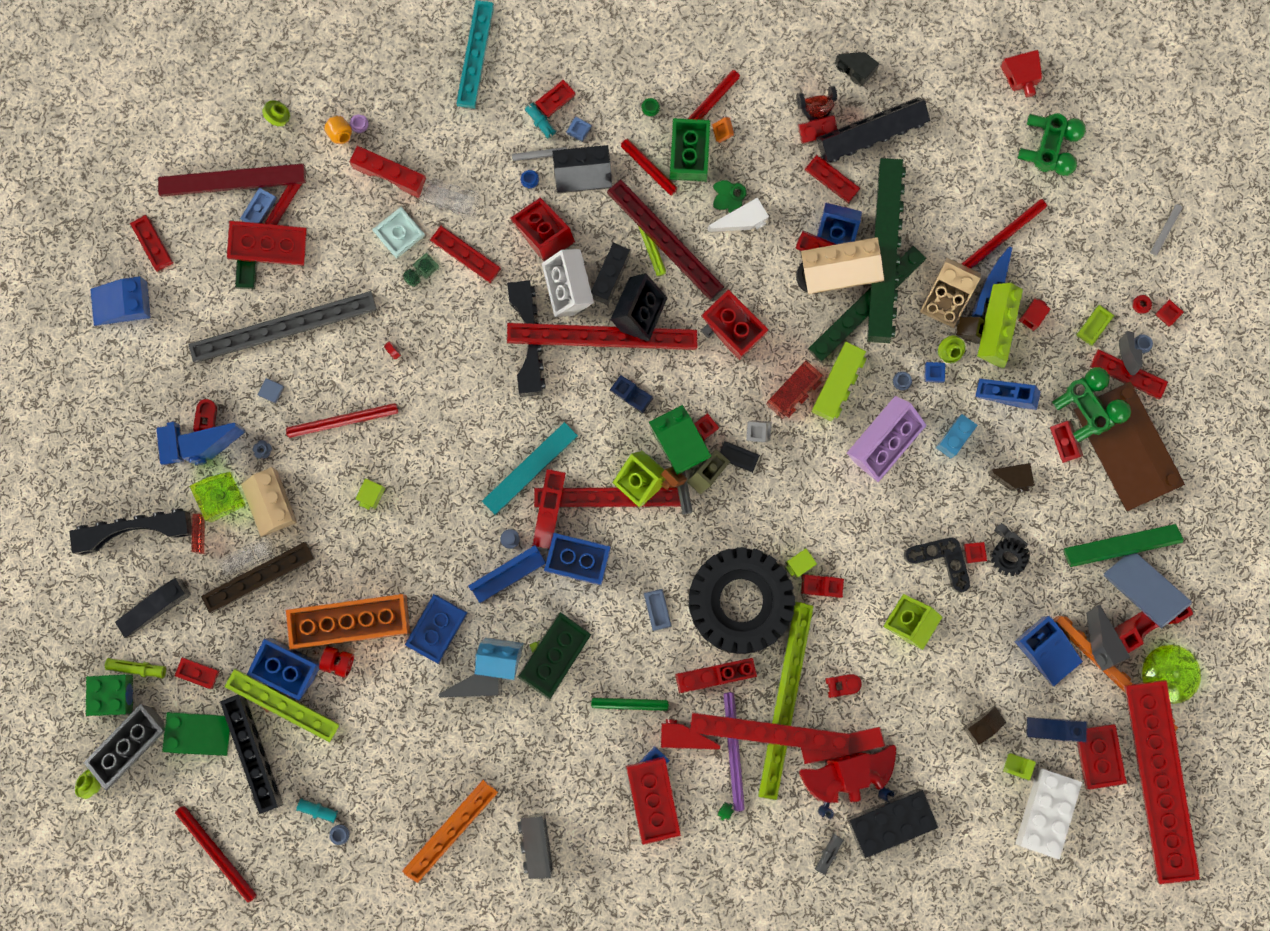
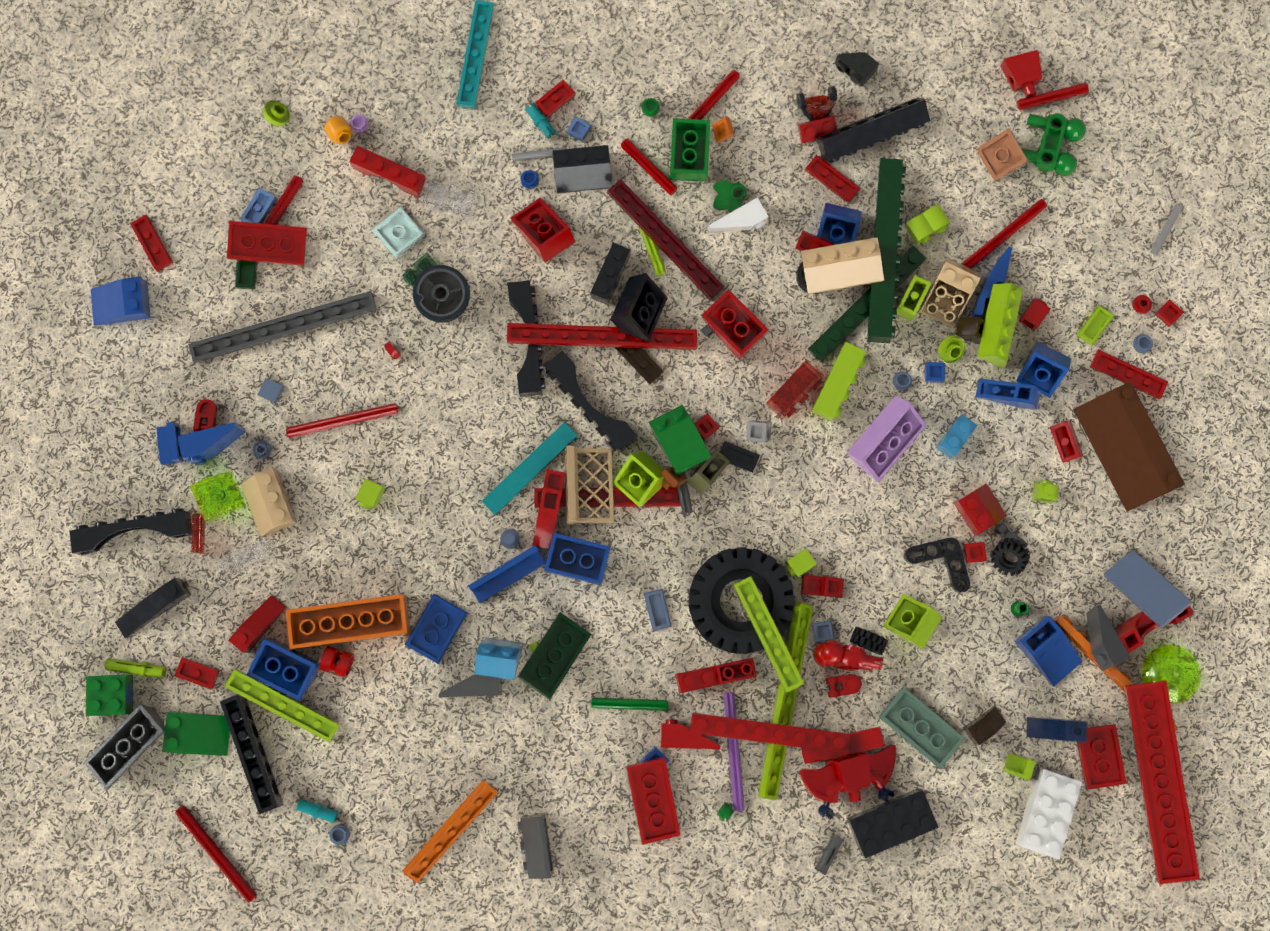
lime plate [75,769,101,799] -> none
dark red tile [158,163,306,197] -> none
dark brown plate [201,542,315,614] -> none
red tile [430,226,501,284] -> none
white brick [542,249,594,317] -> none
dark blue slope [610,375,654,414] -> none
dark brown slope [988,463,1035,493] -> none
green piece [1052,367,1131,442] -> none
green tile [1063,524,1184,567] -> none
dark grey slope [1119,331,1143,376] -> none
none -> red slope [228,595,287,653]
none -> dark grey wheel [413,265,470,323]
none -> black arch [545,350,638,453]
none -> tan fence [564,446,614,525]
none -> dark brown tile [614,347,664,385]
none -> lime plate [733,576,804,693]
none -> sand blue tile [812,620,835,643]
none -> red piece [813,640,883,672]
none -> black tyre [850,627,888,655]
none -> sand green plate [878,687,965,769]
none -> lime brick [897,275,932,321]
none -> lime brick [905,204,950,245]
none -> red slope [954,484,1007,536]
none -> nougat plate [976,128,1029,181]
none -> green pin [1010,601,1030,617]
none -> red axle [1016,83,1089,110]
none -> blue slope [1016,342,1071,398]
none -> lime brick [1032,480,1059,503]

